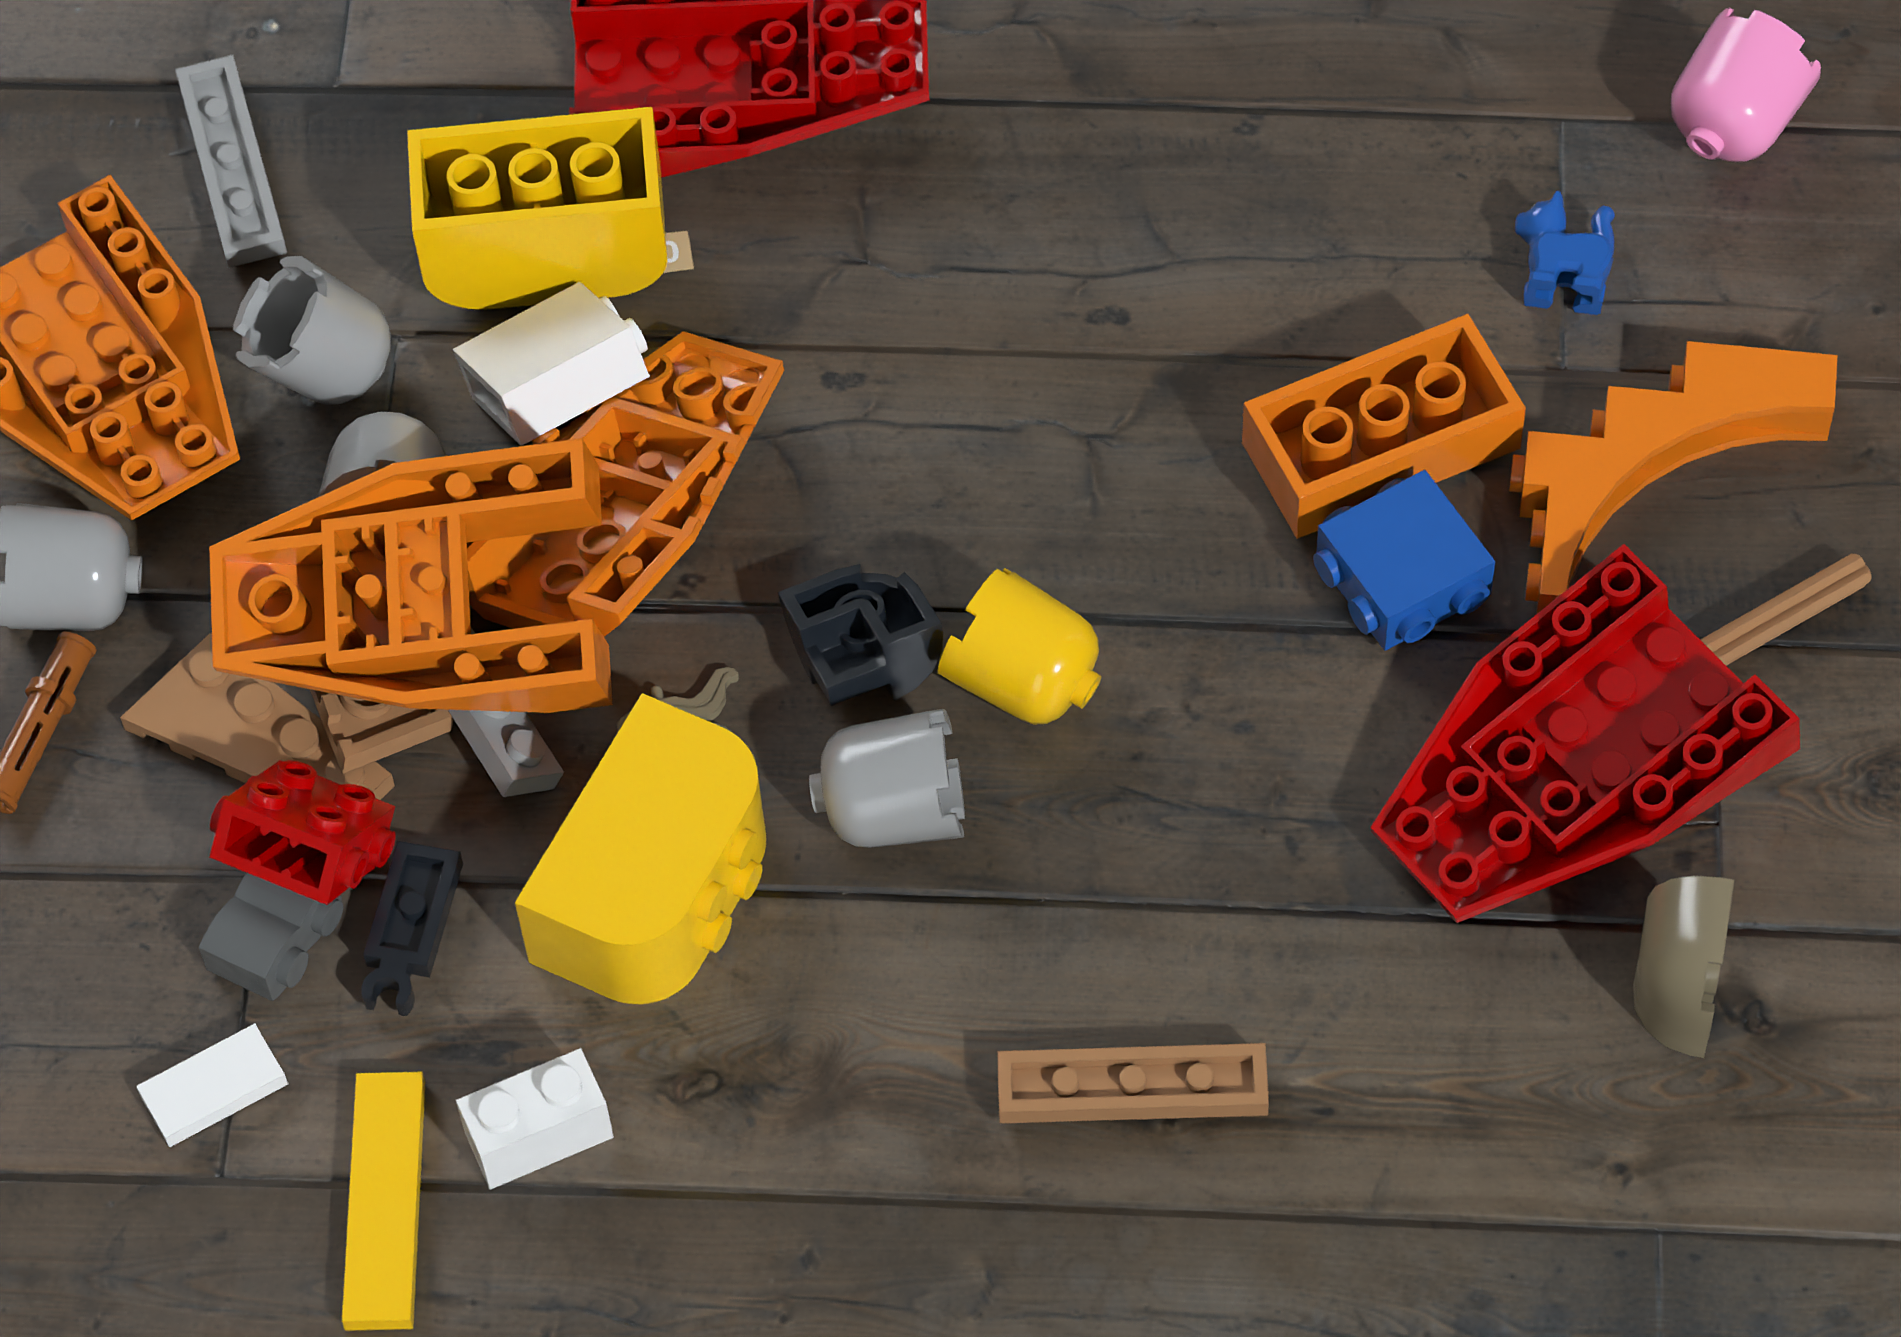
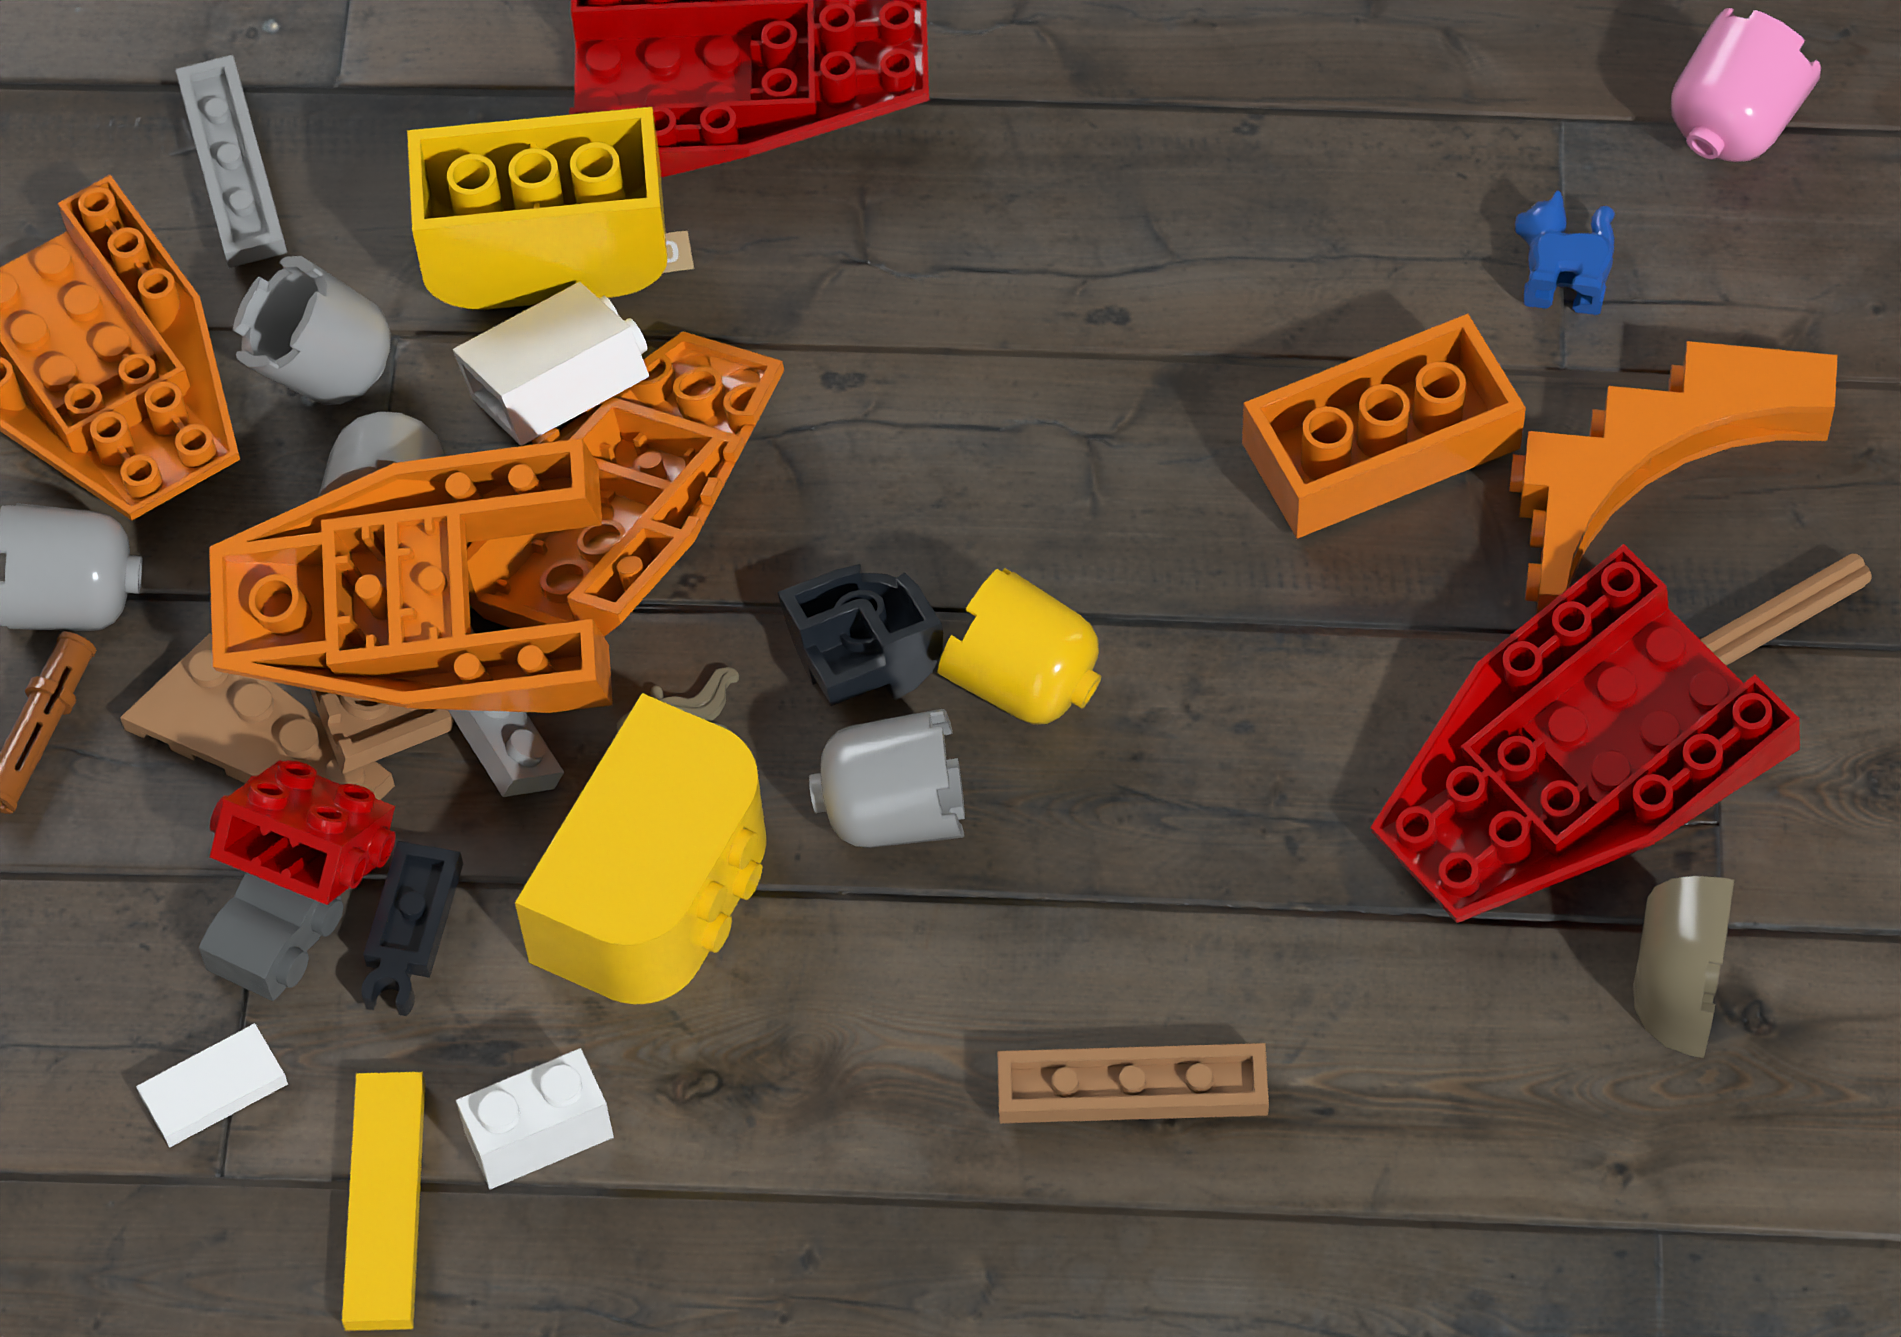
blue brick [1313,470,1495,651] -> none

